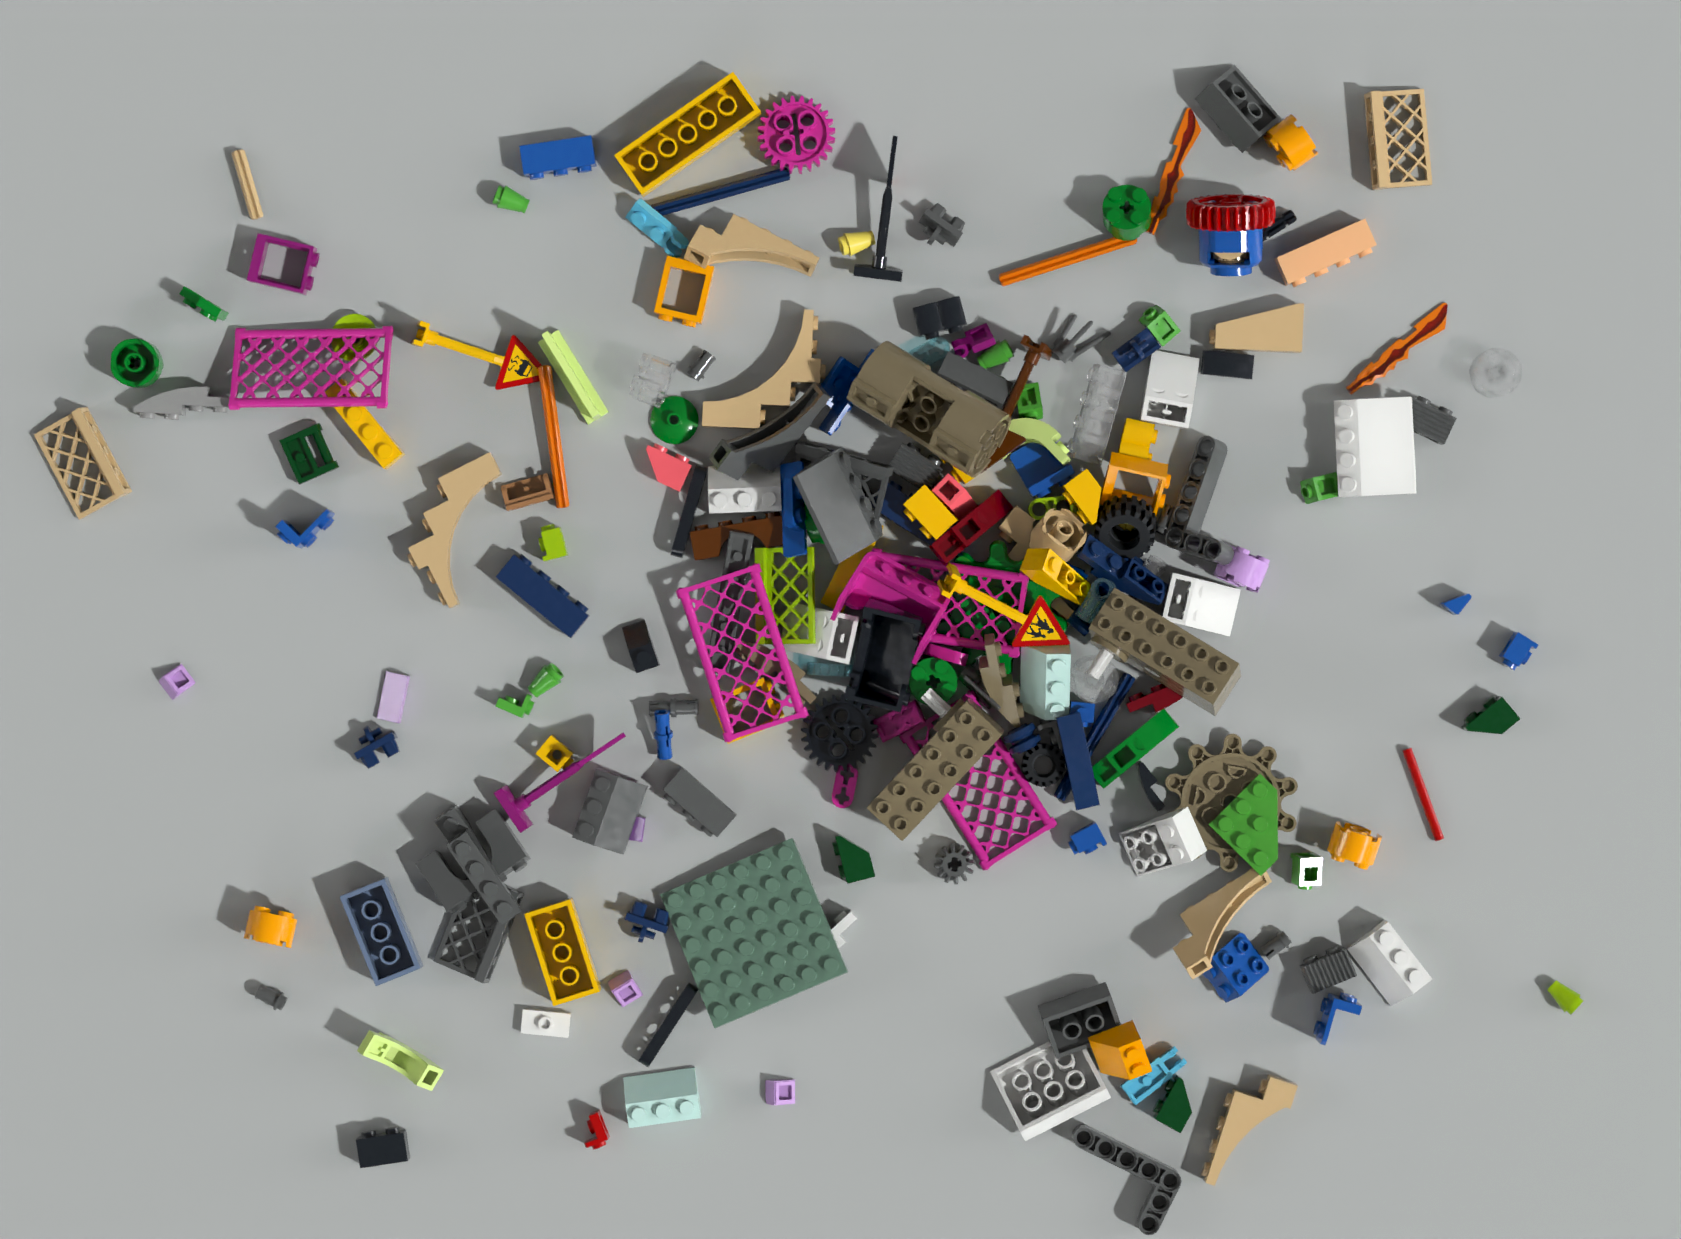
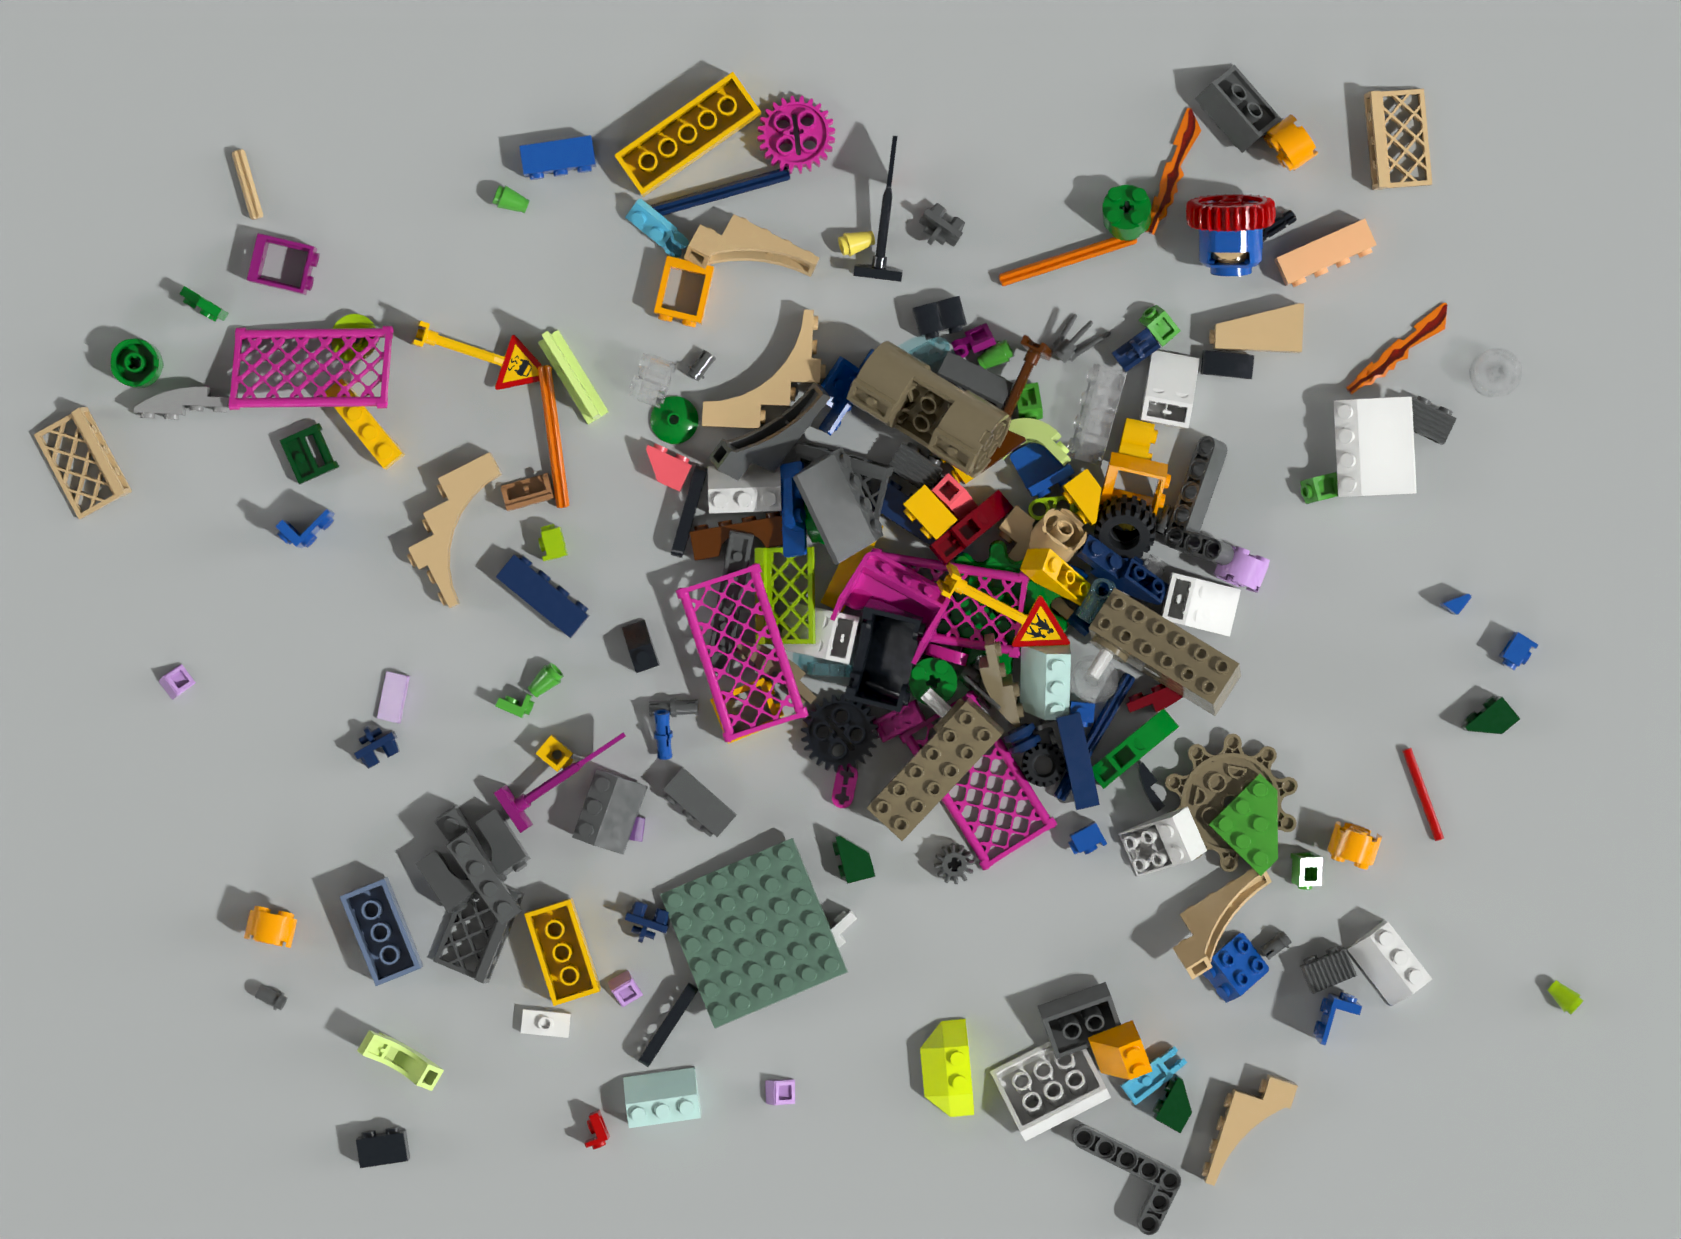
none -> neon yellow wedge [920,1019,974,1117]

